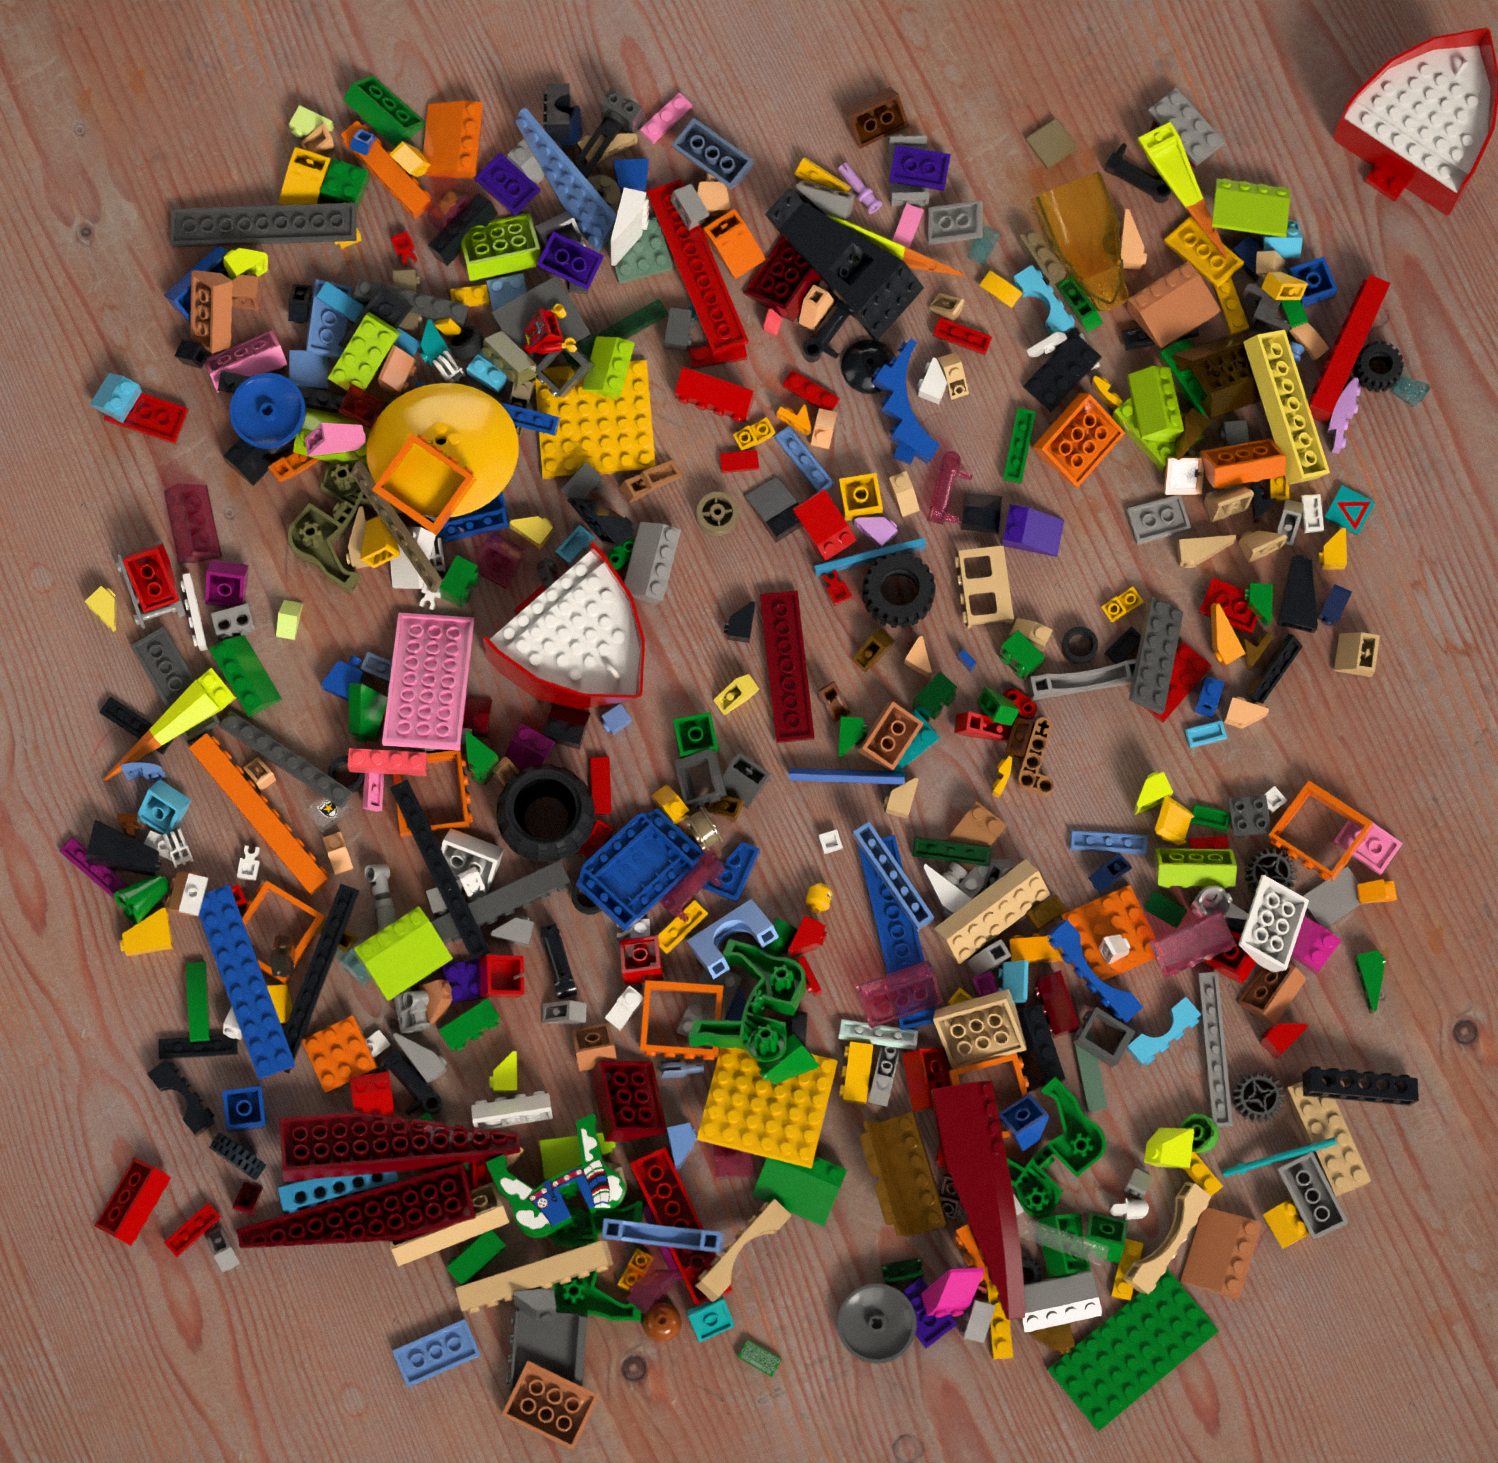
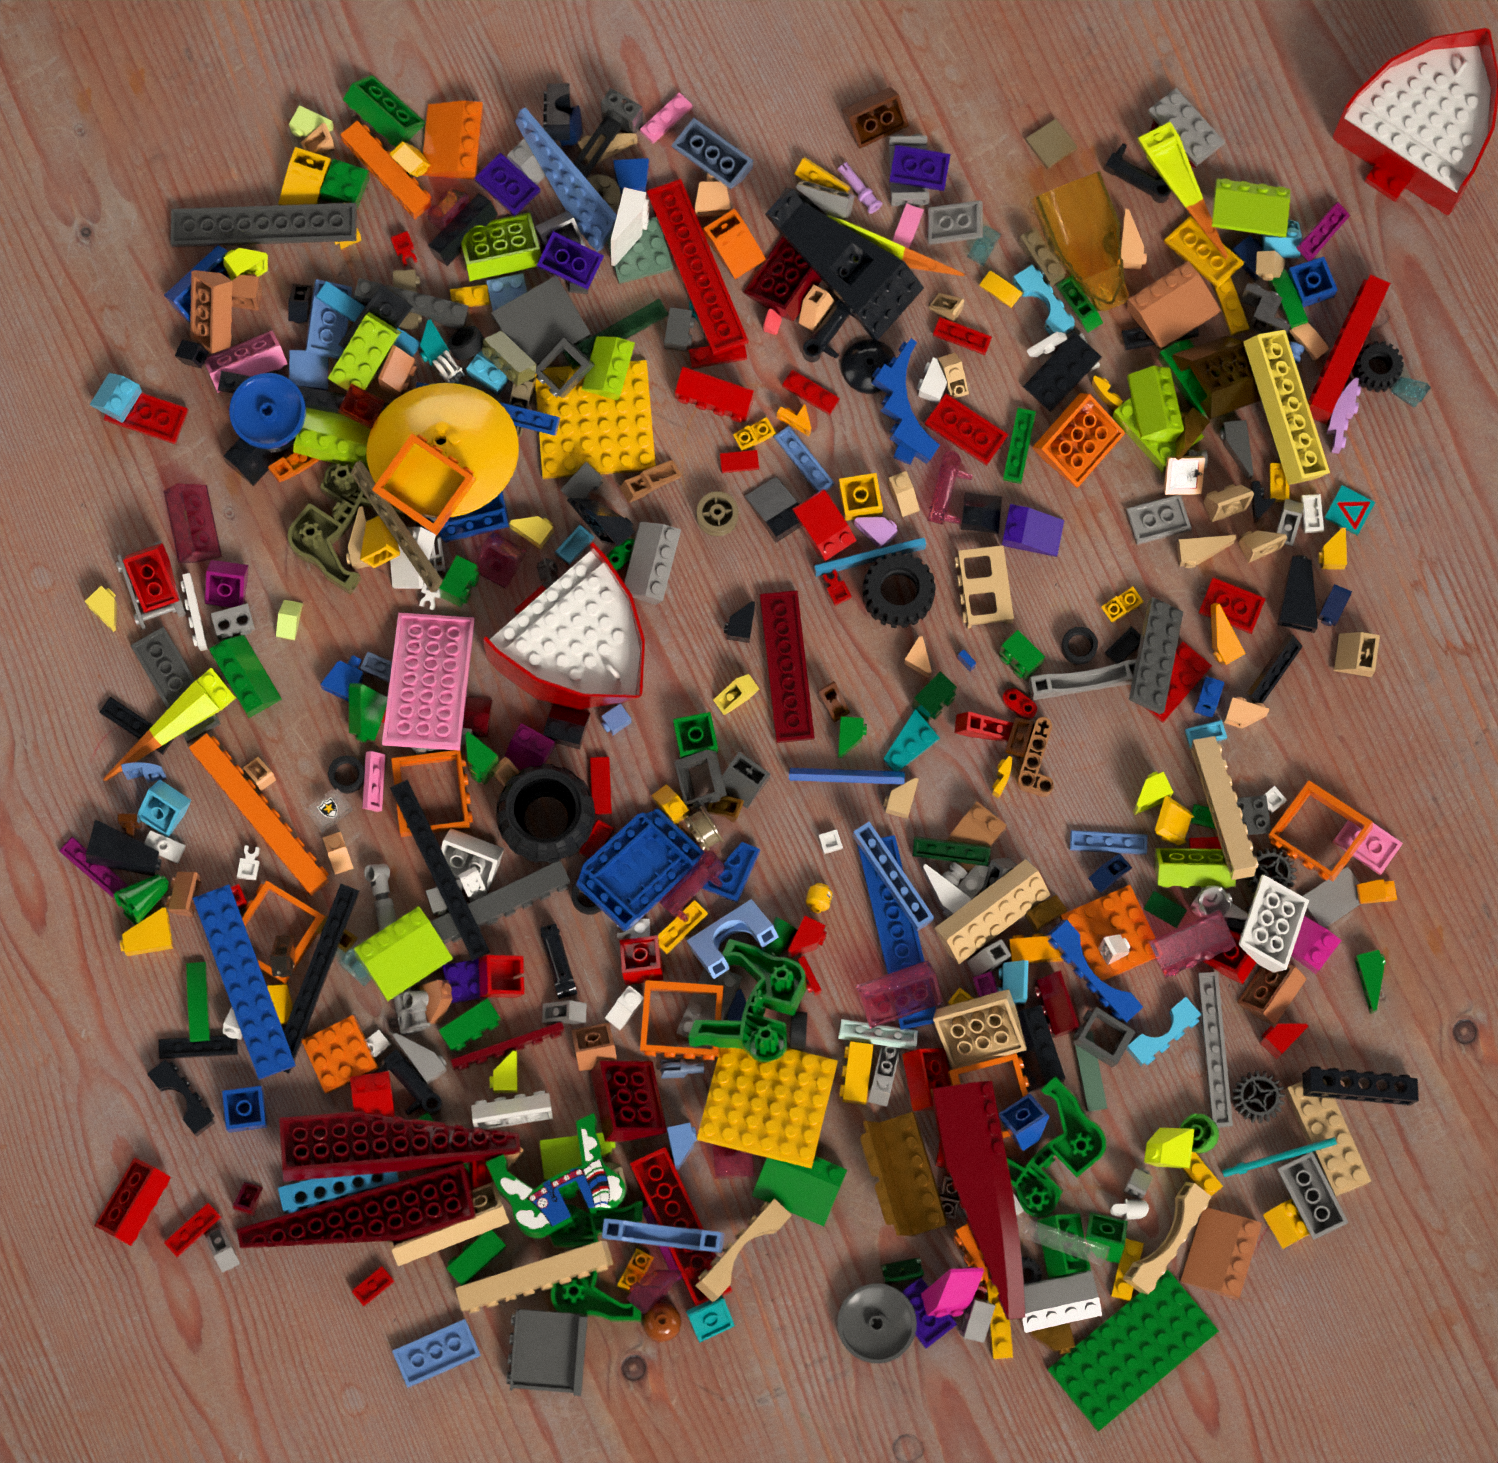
white arm [162,828,193,868] -> none
white plate [179,874,208,916] -> none
black wheel [209,1132,266,1180] -> none
dark grey plate [219,711,353,809] -> none
bright pink slope [305,423,366,456] -> none
coral brick [348,748,428,776] -> none
blue slope [350,129,376,156] -> none
yellow tile [435,318,462,336] -> none
light grey slope [491,916,535,948] -> none
nougat slope [502,1361,599,1451] -> none
dark grey slope [514,1288,556,1321] -> none
red torso [523,304,577,355] -> none
light grey hinge [671,184,709,230] -> none
tile [738,1340,782,1377] -> none
green slope [757,1034,820,1085] -> none
light nougat slope [811,408,838,449] -> none
pearl gold slope [852,628,895,673] -> none
nougat slope [857,701,924,771] -> none
green slope [977,687,1019,726] -> none
tan slope [1009,618,1053,652] -> none
orange slope [1200,438,1286,489] -> none
pearl gold slope [1242,633,1274,671] -> none
green slope [1244,583,1273,626] -> none
yellow slope [1261,272,1308,300] -> none
none -> red plate [351,1266,395,1307]
none -> dark red plate [451,1022,565,1071]
none -> red plate [924,394,1008,466]
none -> tan brick [1191,736,1258,880]
none -> magenta plate [1296,202,1350,262]

